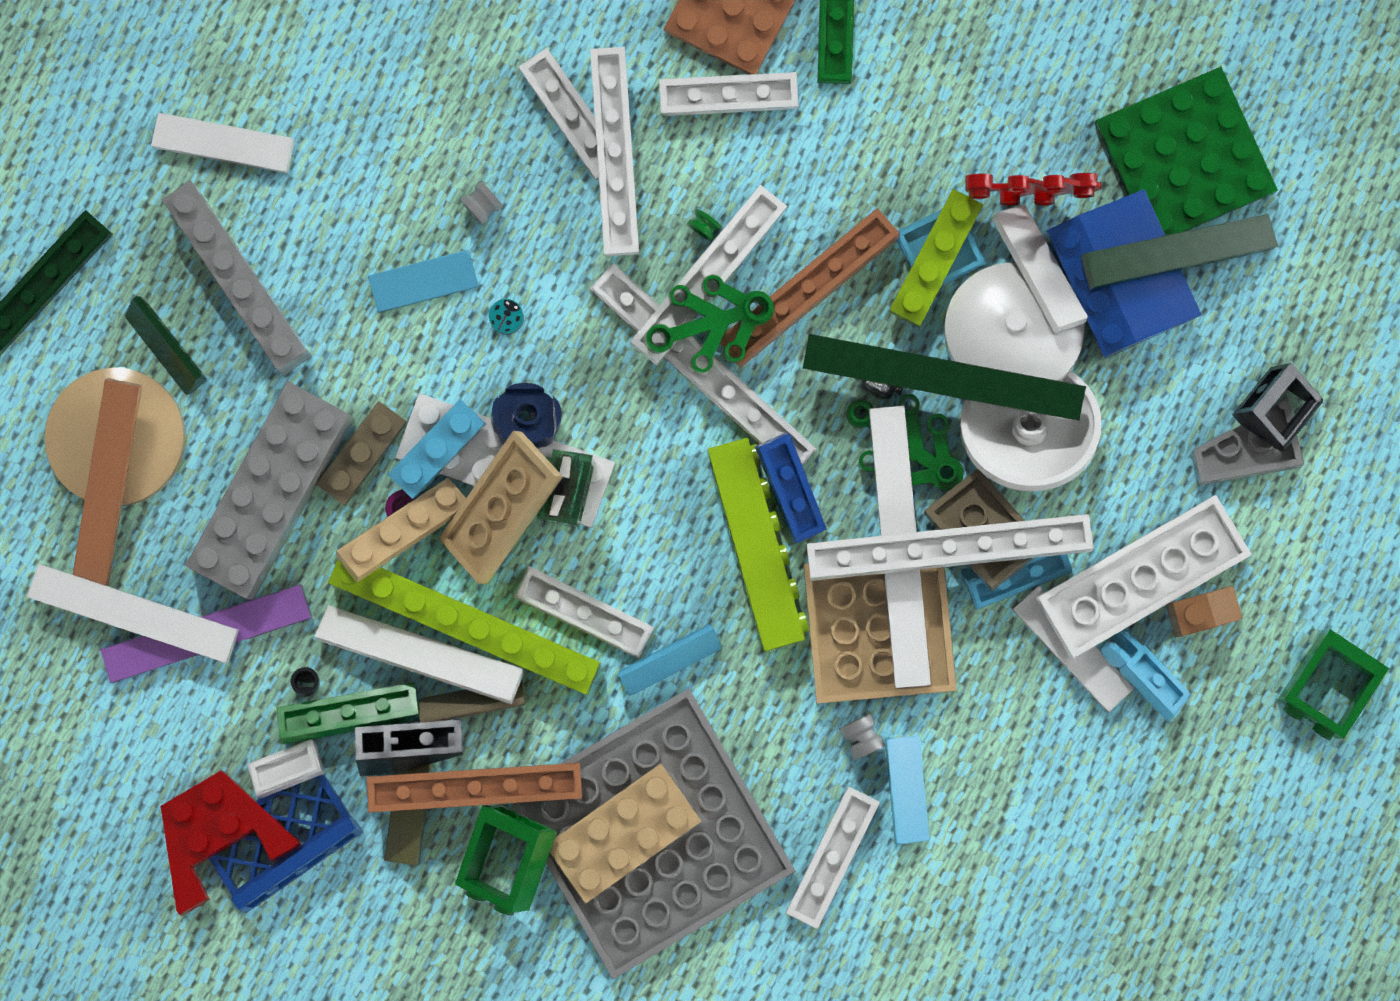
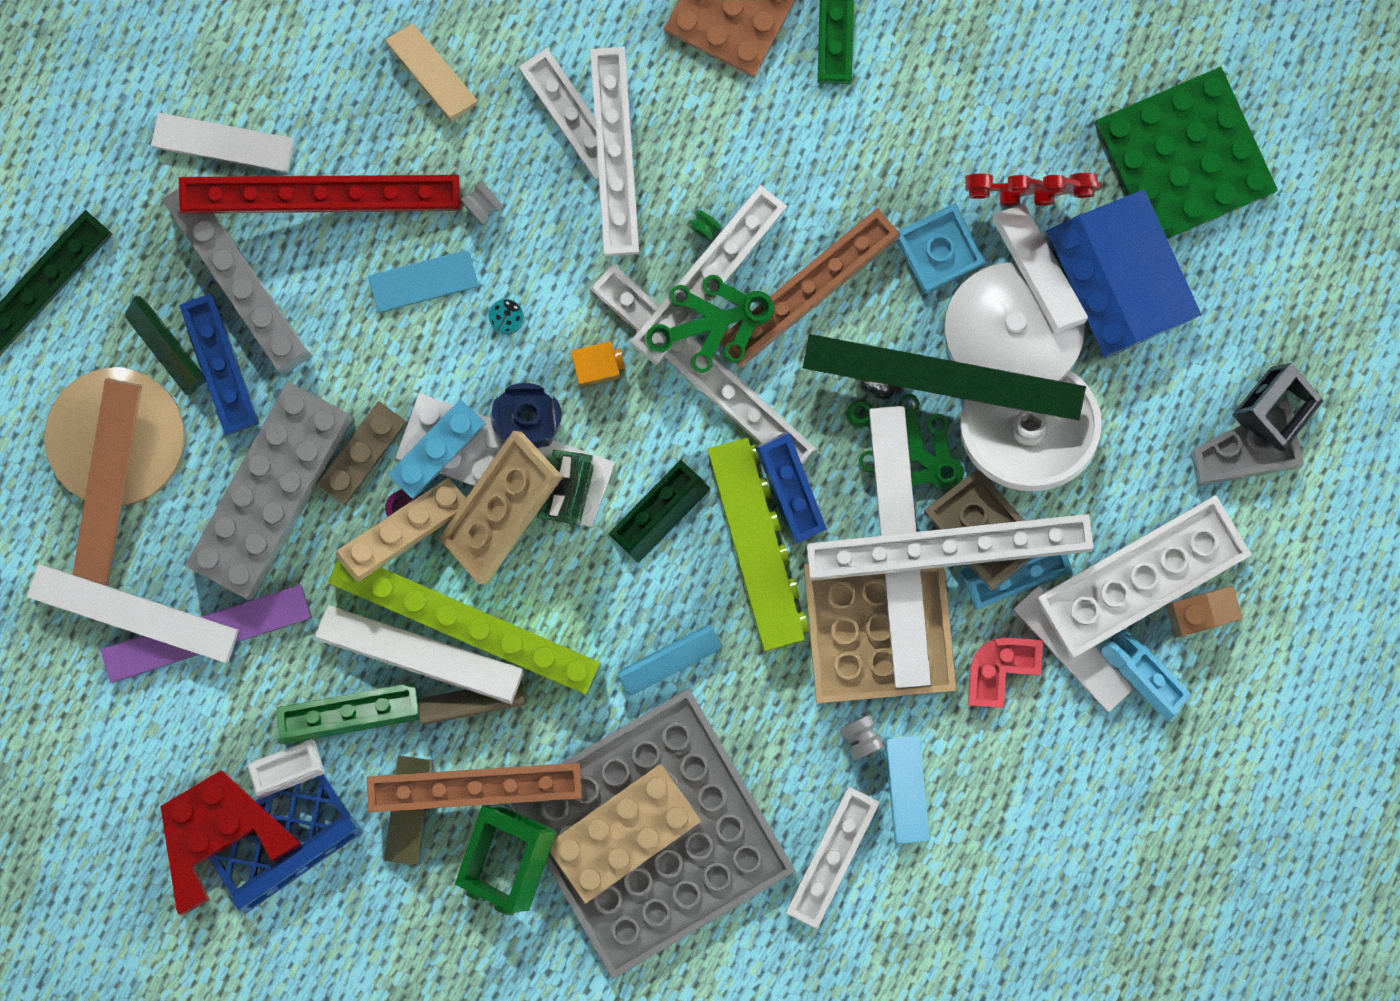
black hinge [290,667,320,697] -> none
black slope [355,720,463,776] -> none
white tile [514,566,654,659] -> none
white plate [659,72,799,116] -> none
lime plate [889,189,984,328] -> none
dark green tile [1080,214,1278,290] -> none
green window [1277,629,1390,741] -> none
none -> red tile [179,175,460,214]
none -> blue plate [179,293,260,436]
none -> tan slope [385,23,478,123]
none -> light orange brick [571,341,625,389]
none -> dark green slope [608,459,710,563]
none -> coral plate [967,638,1043,708]

